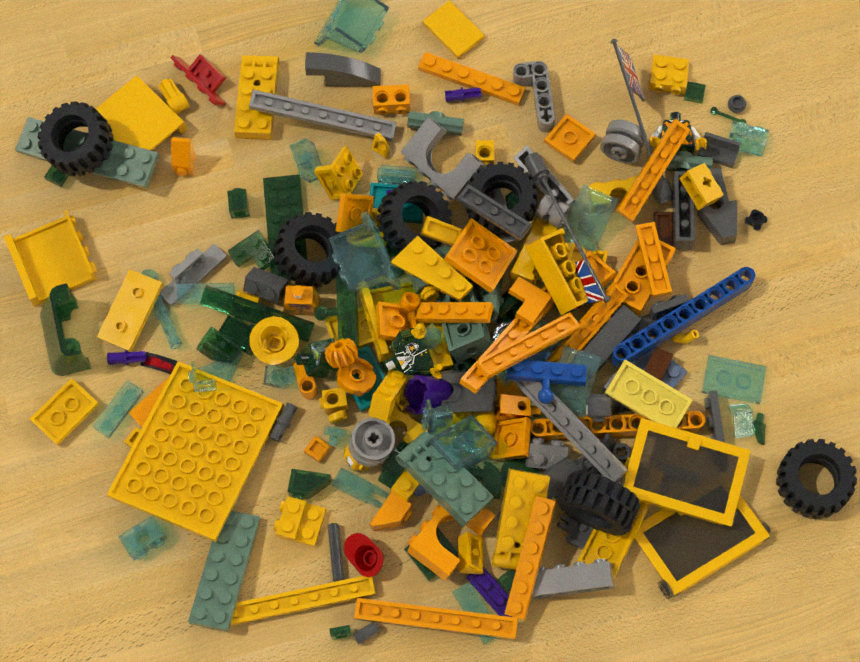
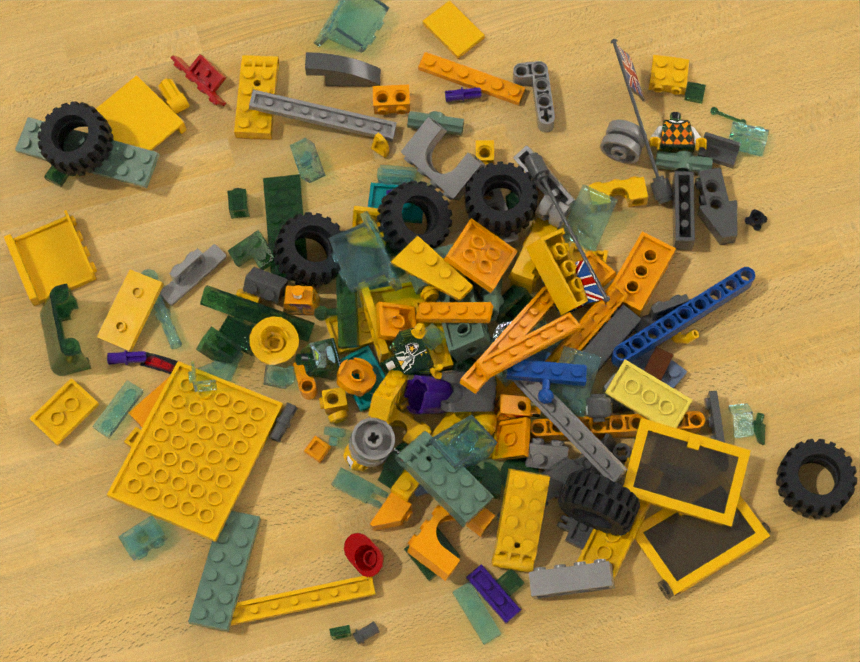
light orange slope [171,137,196,176] -> none
clear light blue tile [177,283,235,304] -> none
yellow plate [273,496,326,547] -> none
clear green slope [287,469,332,500] -> none
yellow bracket [314,146,363,200] -> none
light orange gear [325,338,358,368] -> none
dark grey axle [328,523,344,582] -> none
light orange plate [336,193,374,234] -> none
light orange plate [354,598,518,639] -> none
light orange tile [400,291,421,311] -> none
yellow tile [420,216,463,247] -> none
clear light blue bracket [421,399,453,436] -> none
dark grey tile [457,184,532,241] -> none
yellow slope [458,531,483,574] -> none
light orange plate [504,496,557,620] -> none
light orange tile [508,277,552,326] -> none
light orange plate [544,113,596,163] -> none
light orange plate [616,119,690,222] -> none
light orange plate [635,222,672,298] -> none
reddish brown tile [653,212,673,247] -> none
yellow brick [679,163,724,210] -> none
clear light blue tile [702,355,766,404] -> none
dark grey plate [728,95,746,113] -> none

